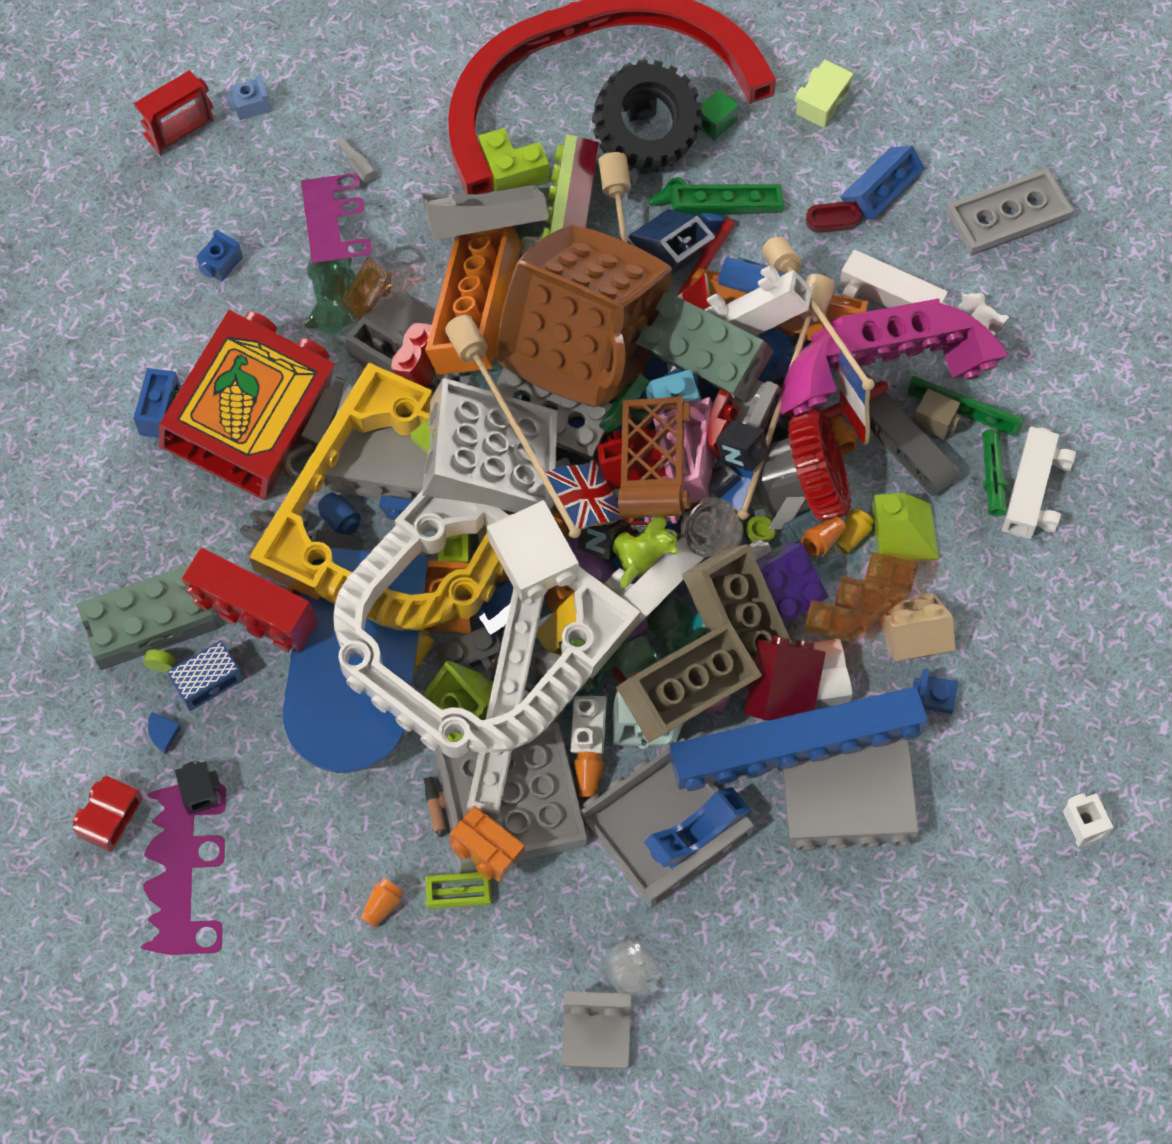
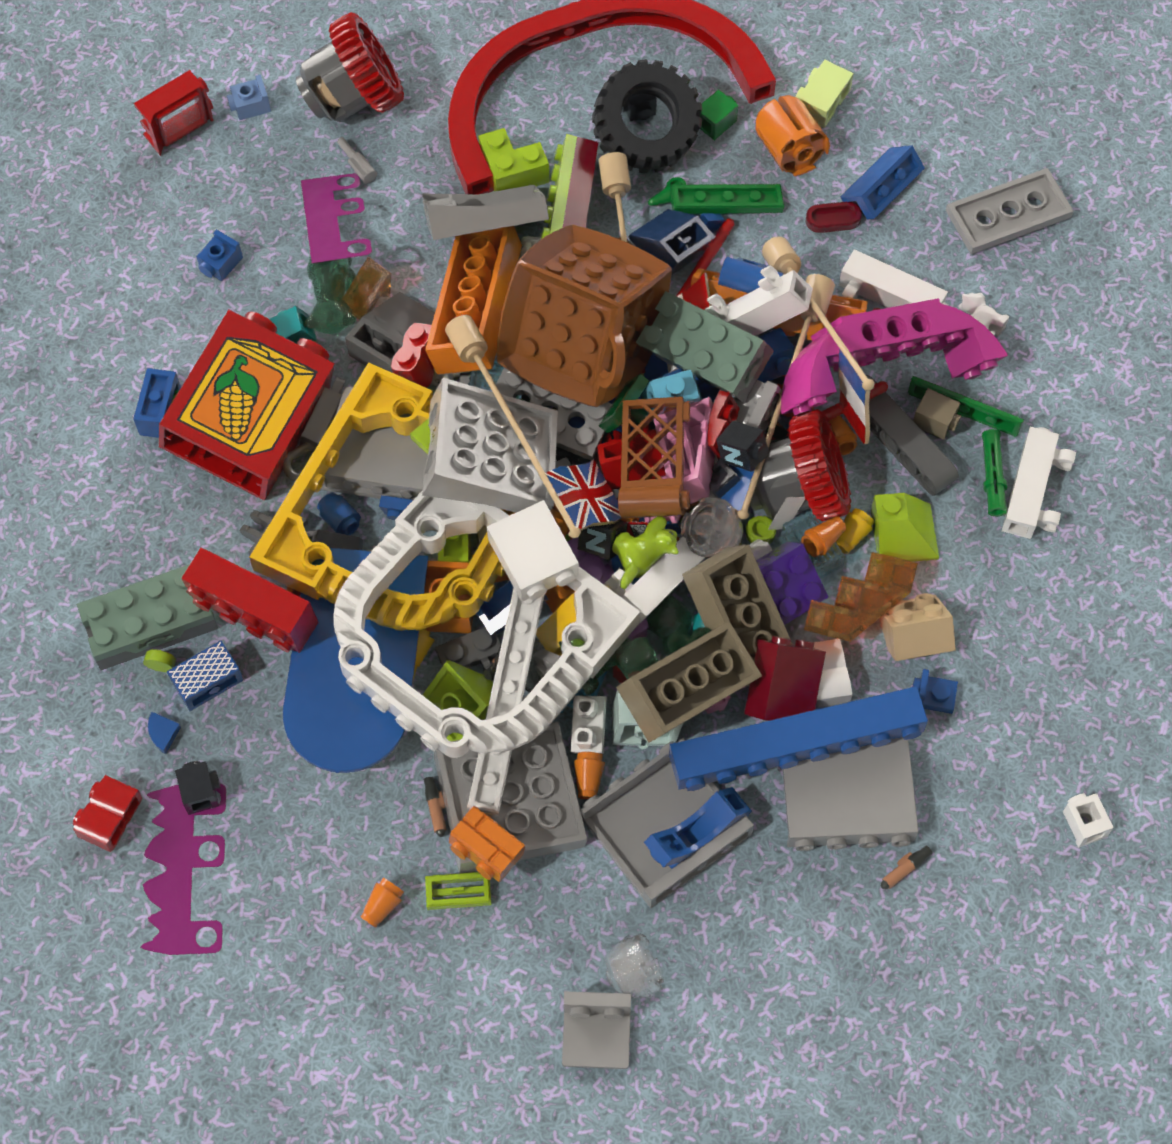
none -> teal brick [269,305,317,344]
none -> piece [296,12,404,122]
none -> orange cylinder [755,95,830,176]
none -> piece [881,845,933,889]

